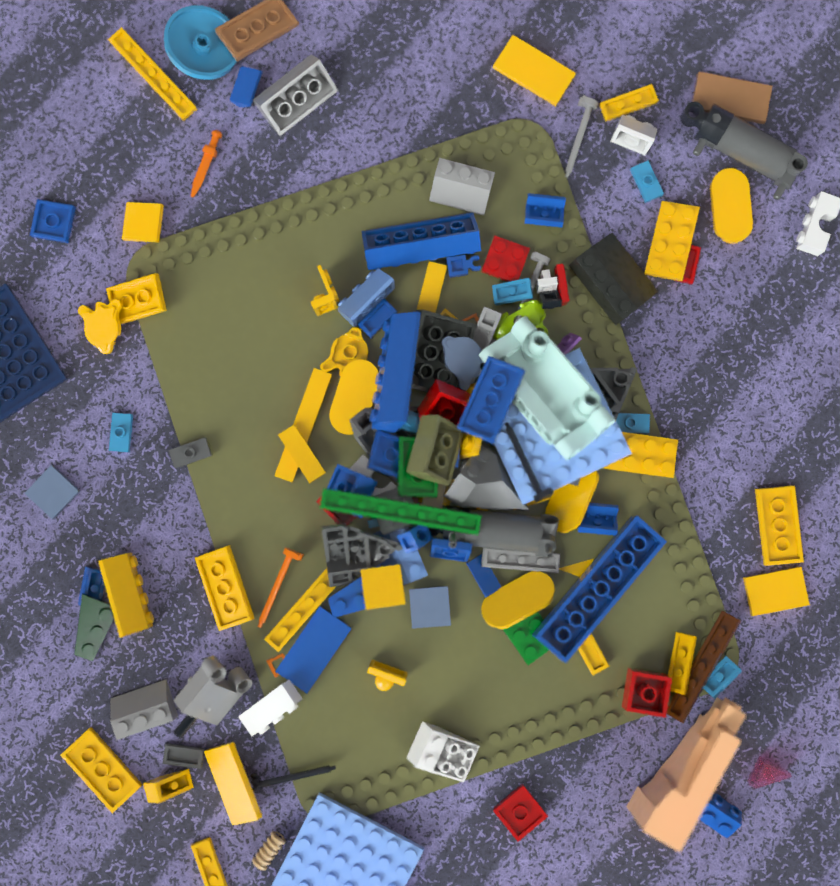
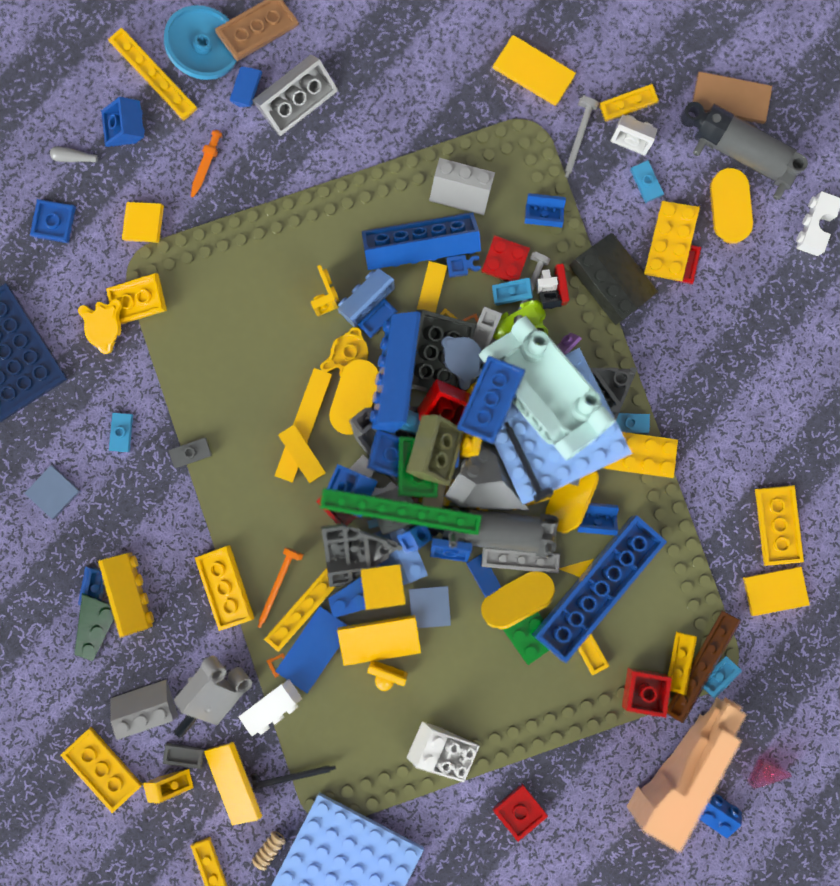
none -> light grey piece [50,146,98,162]
none -> blue slope [101,96,145,147]
none -> yellow tile [337,615,421,666]

